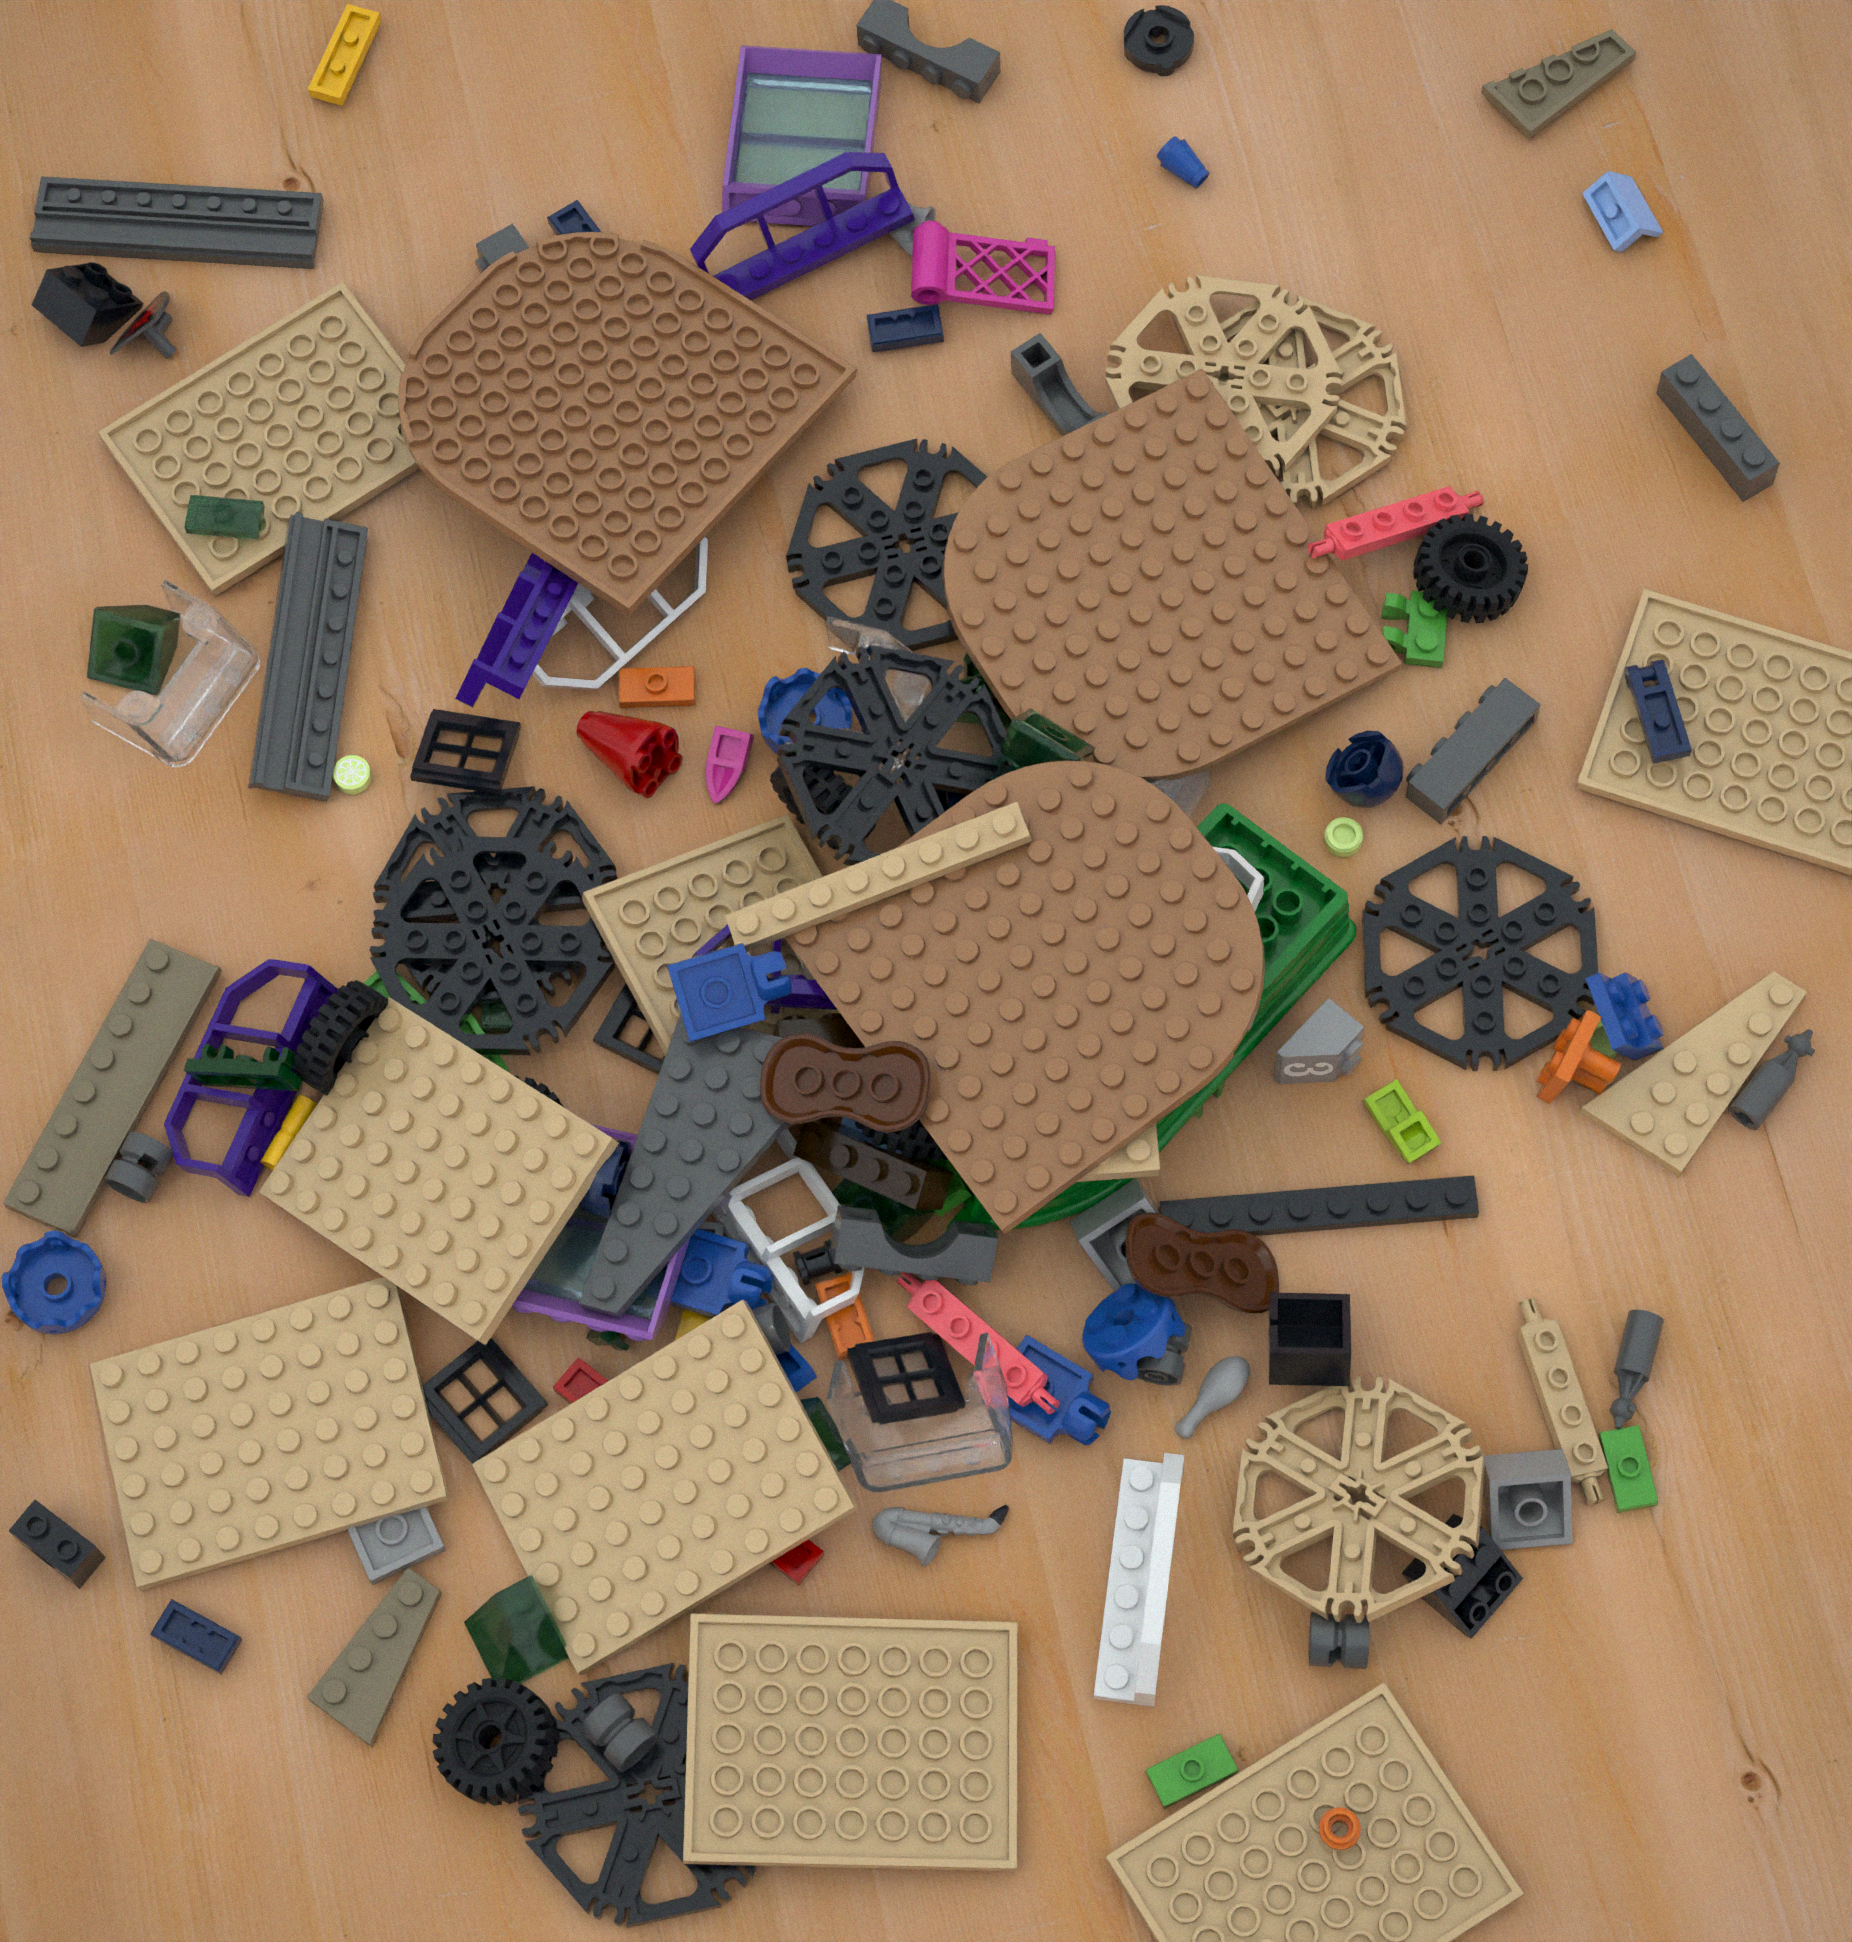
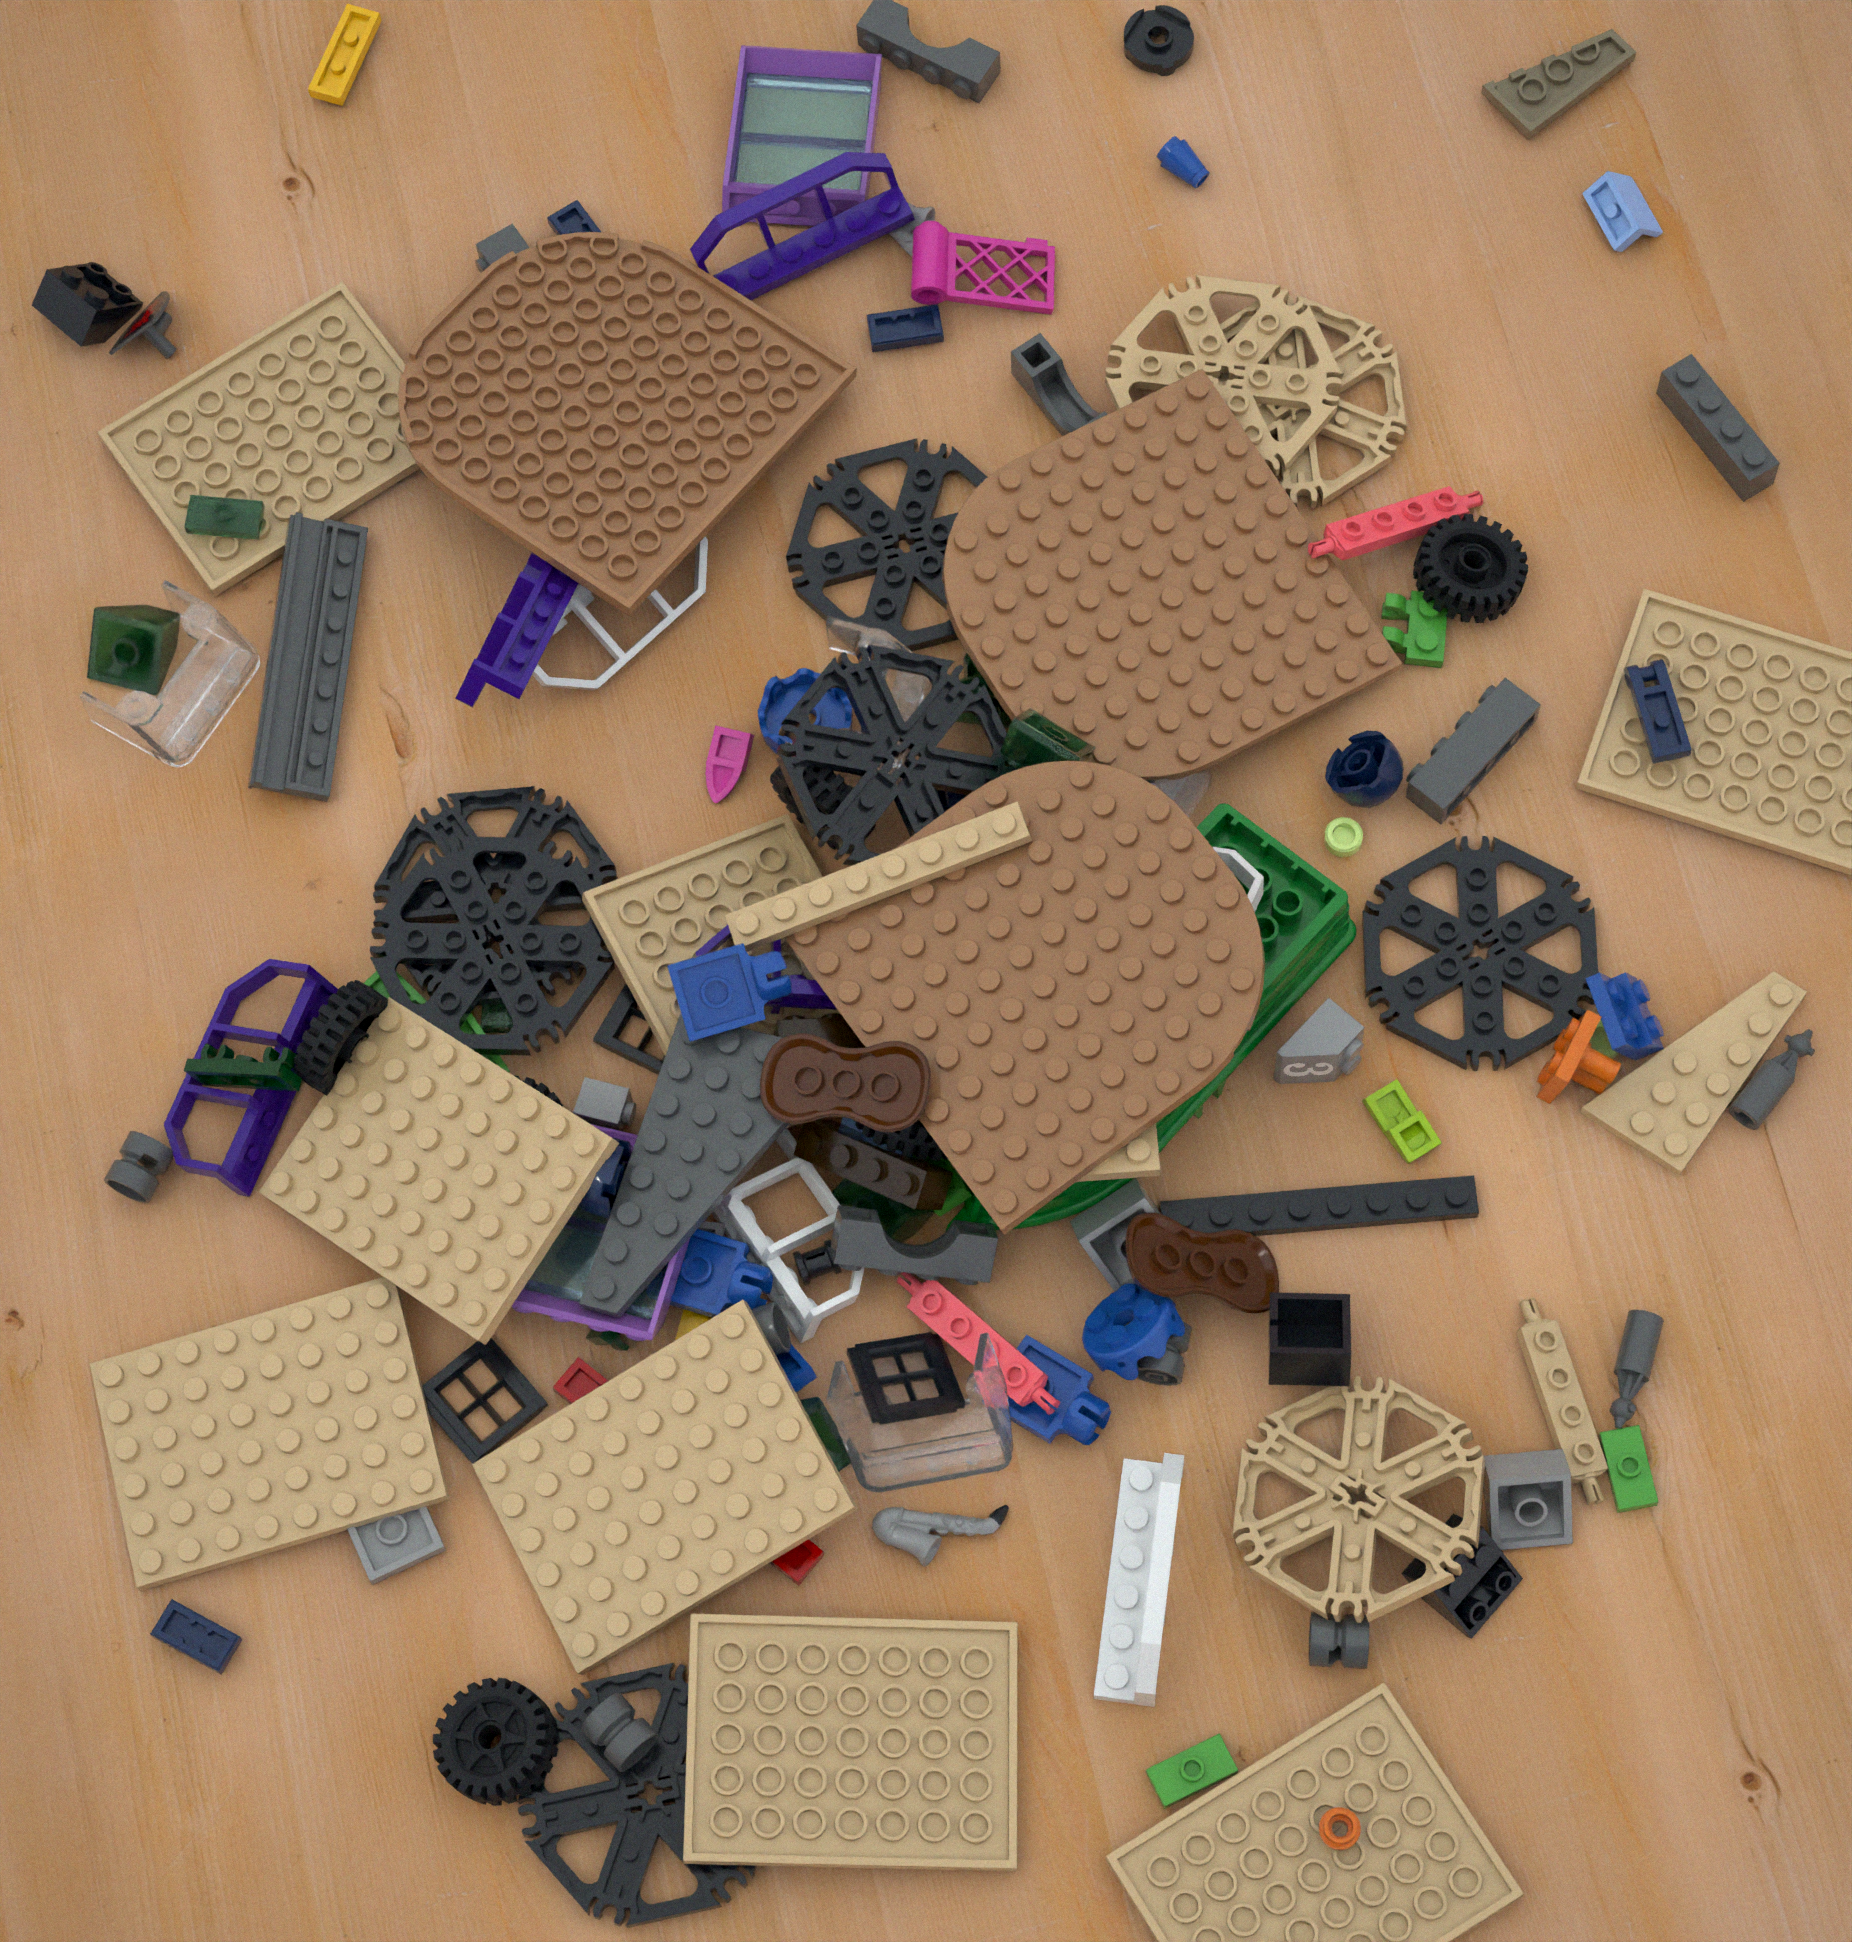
blue plate [2,1231,107,1334] -> none
dark tan plate [3,938,222,1238] -> none
black brick [9,1500,106,1589] -> none
dark grey plate [30,176,324,269] -> none
yellow piece [260,1095,317,1171] -> none
dark tan wing [307,1567,442,1747] -> none
yellowish green tile [333,755,372,795] -> none
black piece [410,709,521,794] -> none
clear green slope [464,1575,569,1684] -> none
red cone [576,711,682,798] -> none
orange plate [619,666,695,708] -> none
orange plate [815,1273,874,1361] -> none
light grey piece [1174,1356,1250,1439] -> none
none -> light grey brick [573,1077,636,1131]

